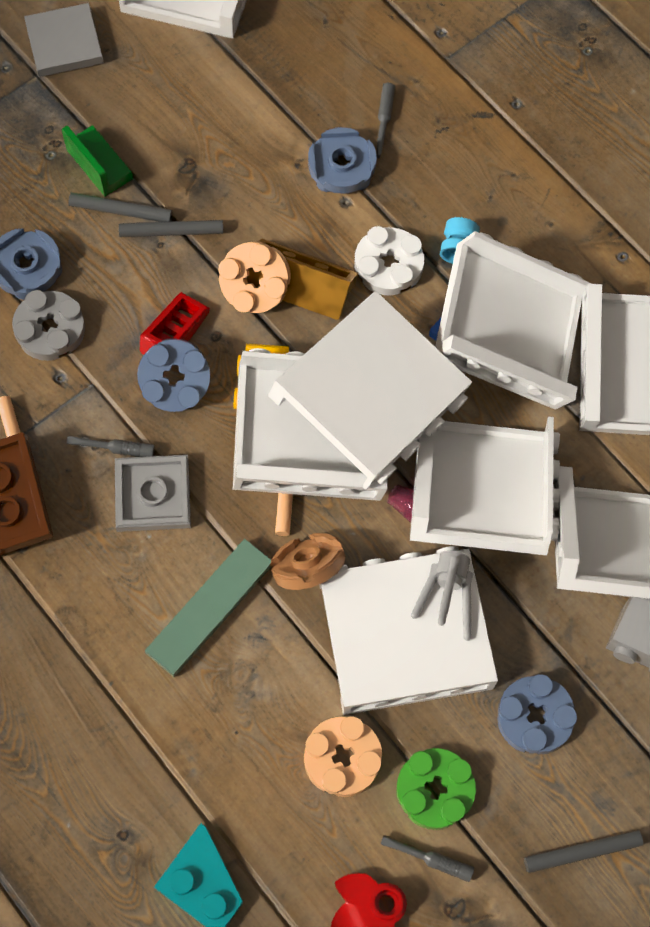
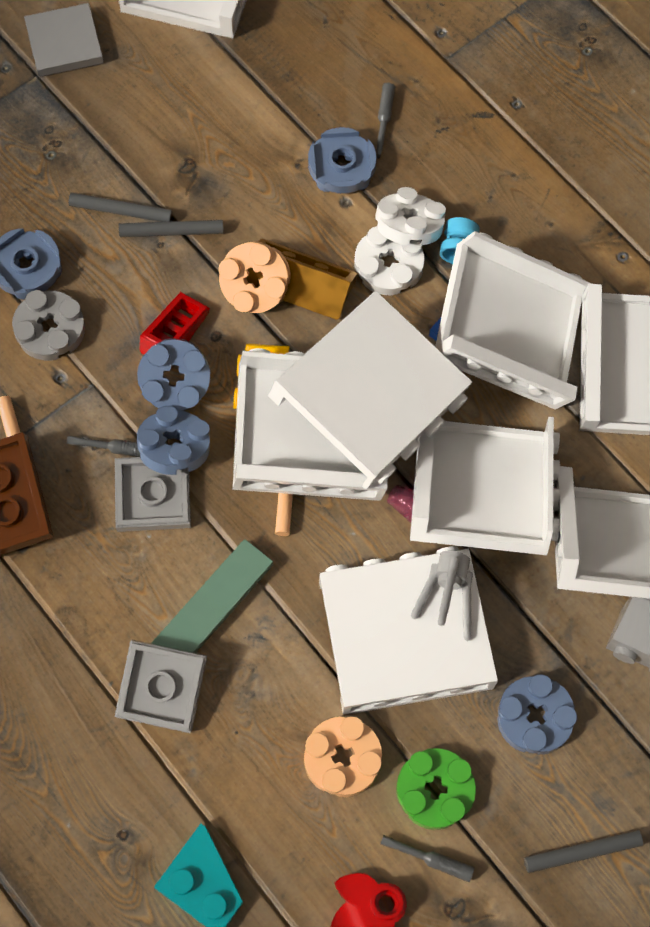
green panel [61,125,133,197] -> none
medium nougat tile [270,533,346,590] -> none
none -> light grey tile [114,640,208,733]
none -> sand blue plate [137,406,210,475]
none -> white plate [375,187,446,245]

